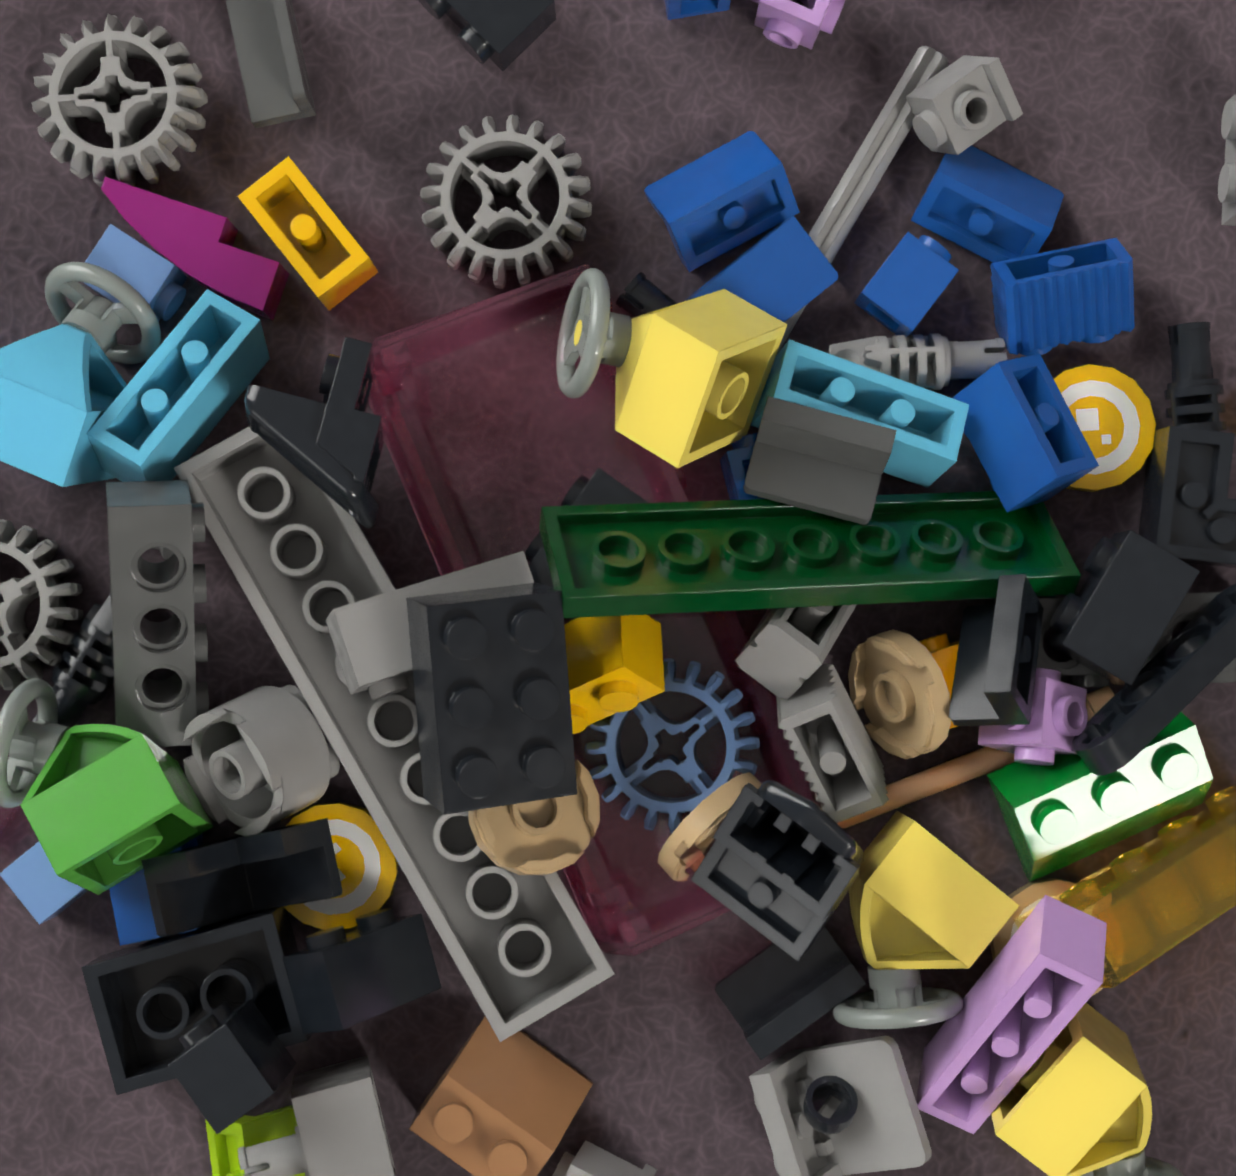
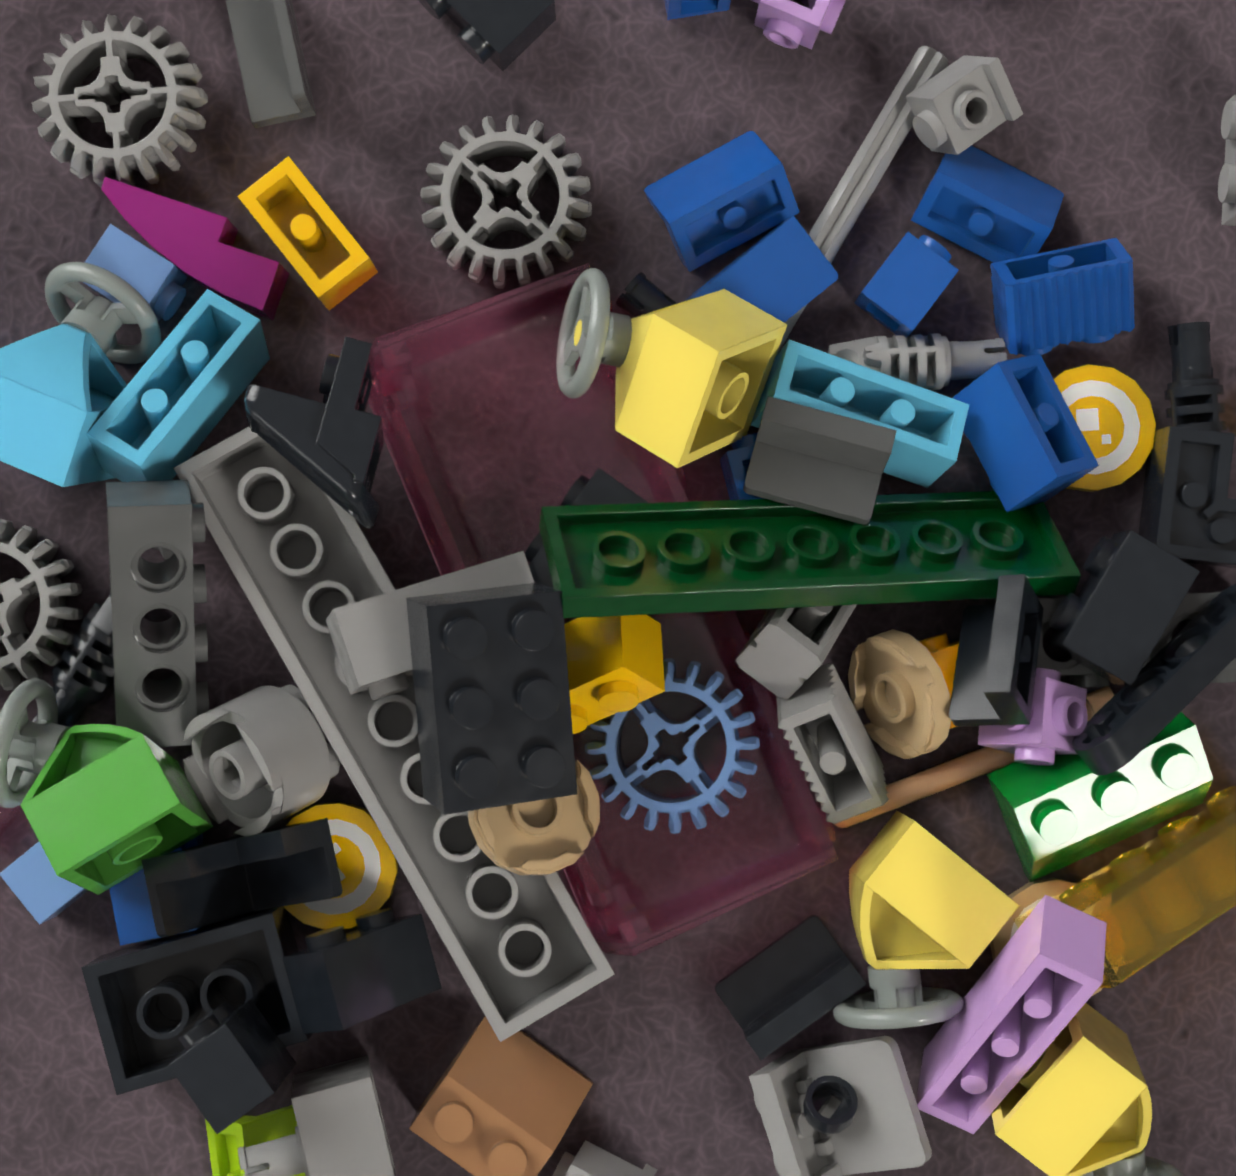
tan tile [657,772,762,882] -> none
black piece [691,780,864,961] -> none

